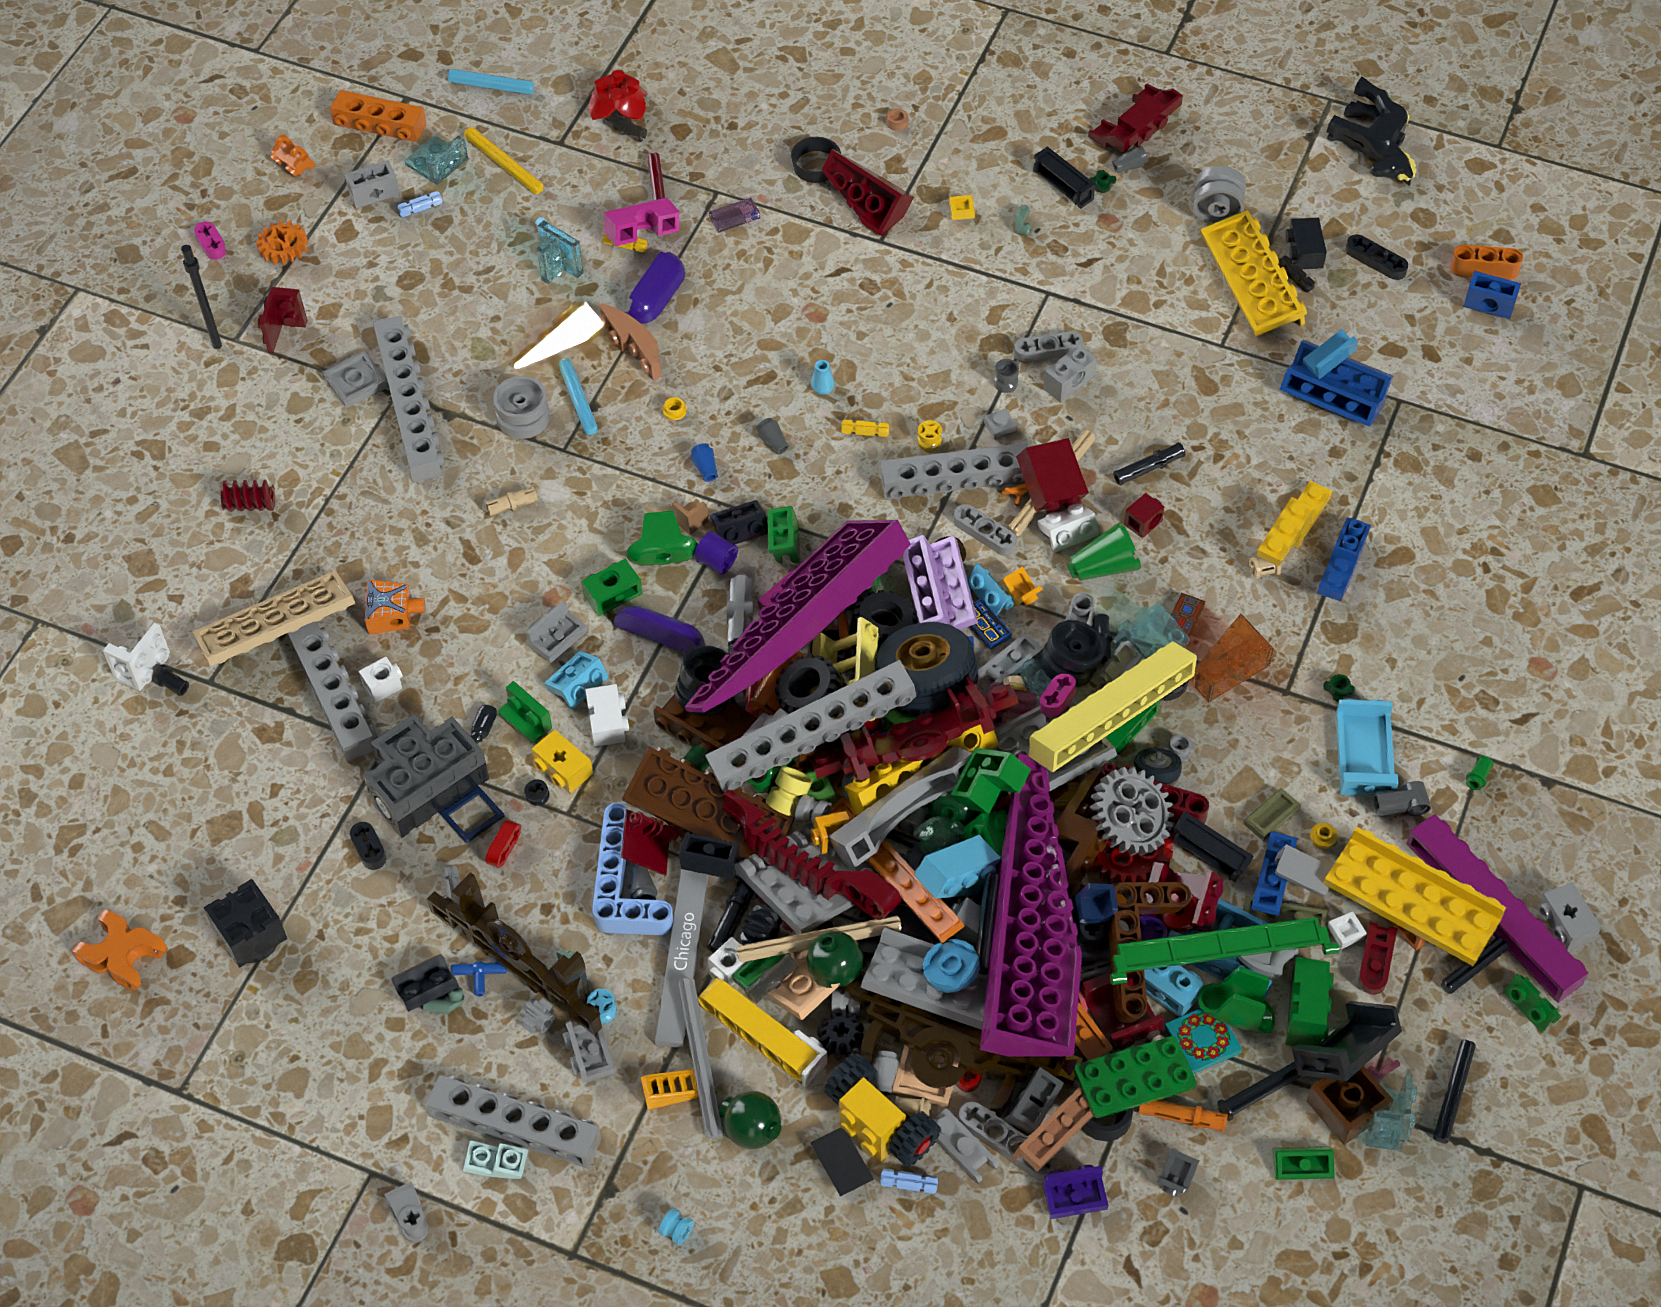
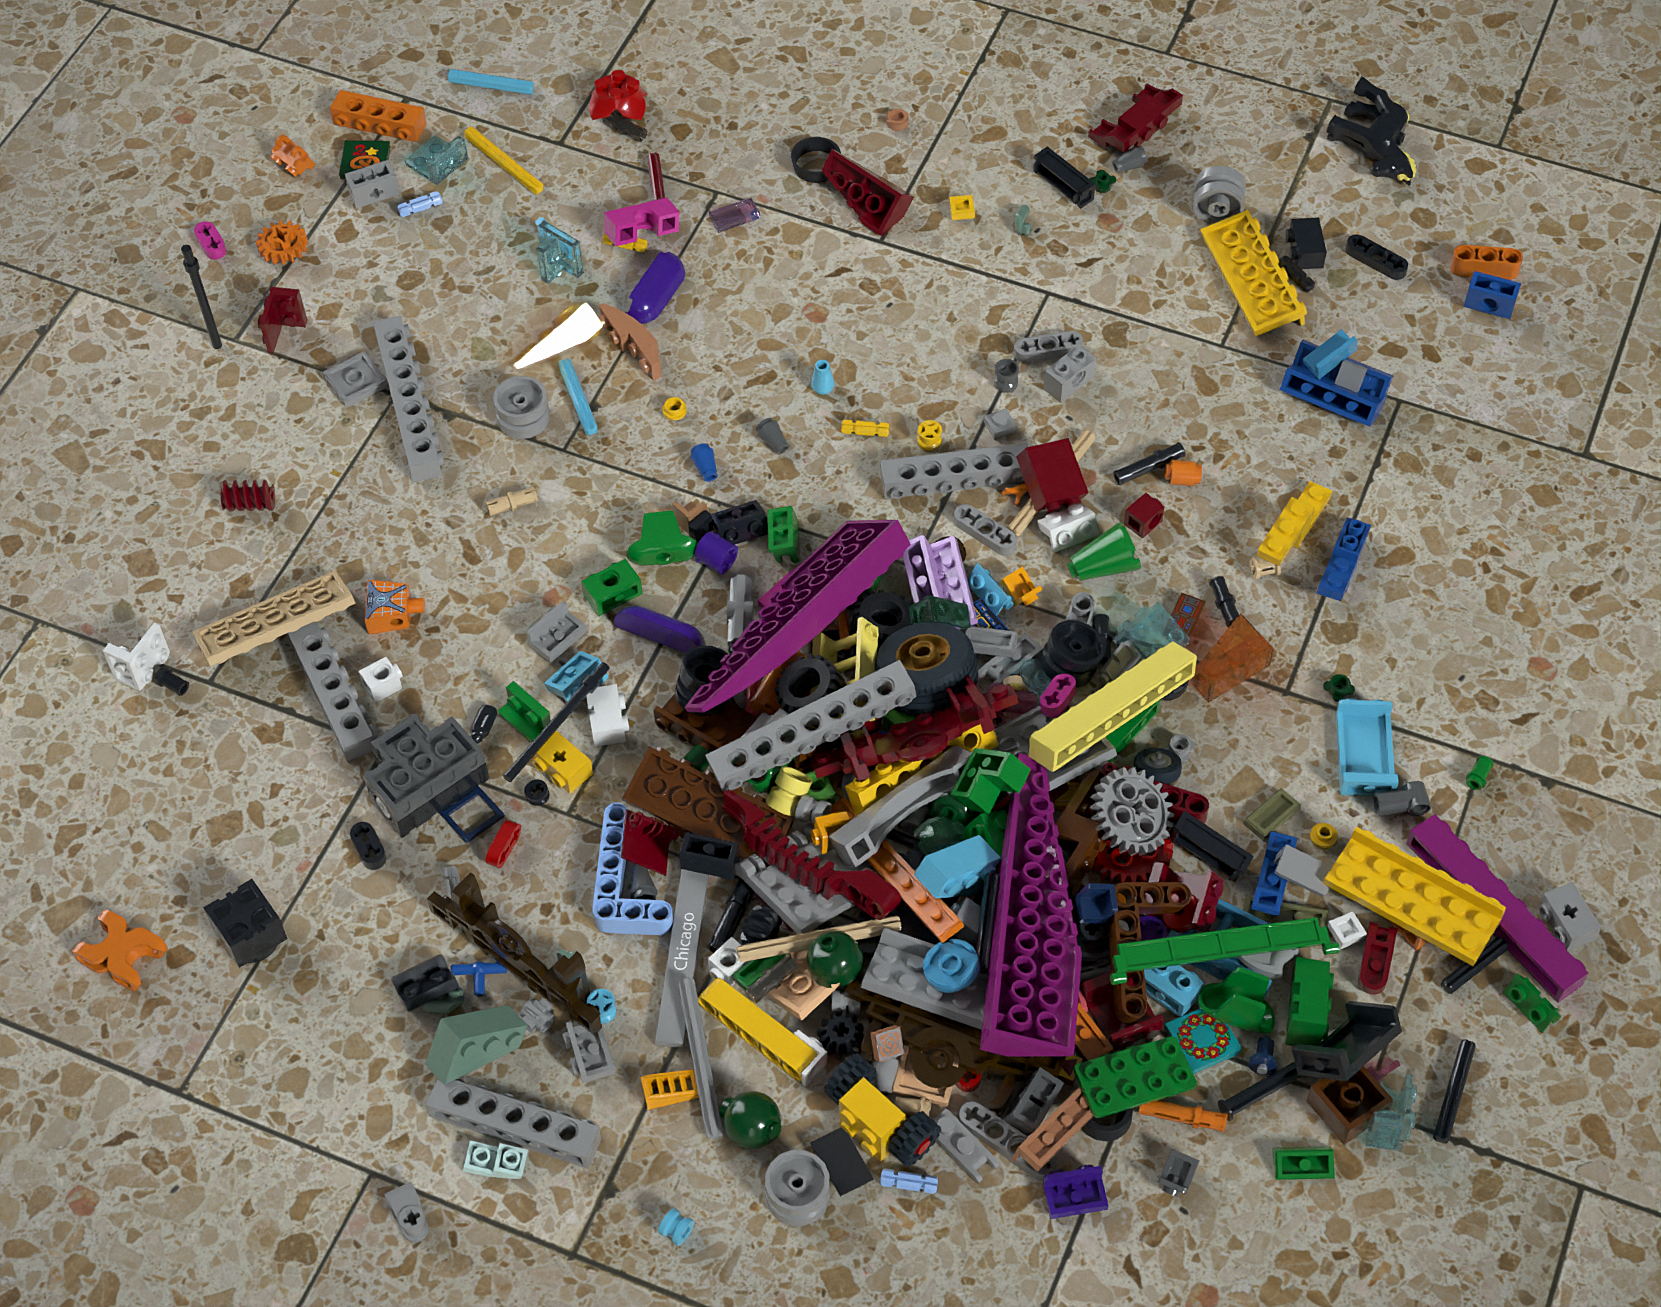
none -> dark green tile [339,140,391,179]
none -> sand green wedge [425,1005,527,1085]
none -> black bar [503,662,610,782]
none -> black tile [688,510,713,543]
none -> light grey wheel [765,1150,830,1226]
none -> nougat tile [871,1025,904,1062]
none -> clear green bracket [909,595,971,630]
none -> light grey tile [965,626,1018,658]
none -> orange brick [1164,460,1202,486]
none -> black pin [1209,576,1242,628]
none -> dark blue piece [1248,1036,1278,1075]
none -> light grey tile [1334,360,1368,392]

